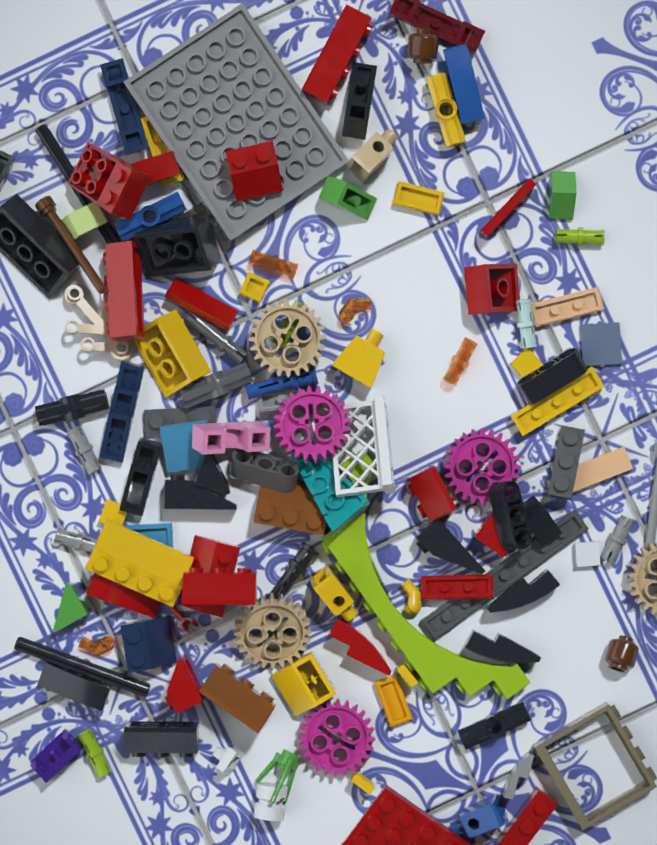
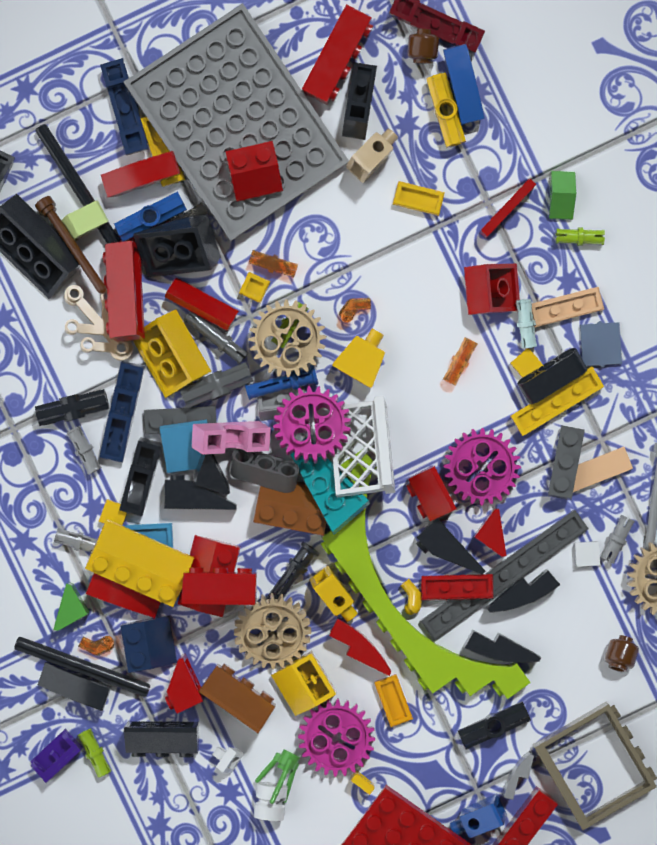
red slope [68,142,151,220] -> none
red hand [169,606,199,634] -> none
bright green slope [319,176,377,220] -> none
yellow tile [396,662,418,687] -> none
black beam [489,481,531,550] -> none
black slope [523,495,562,547] -> none

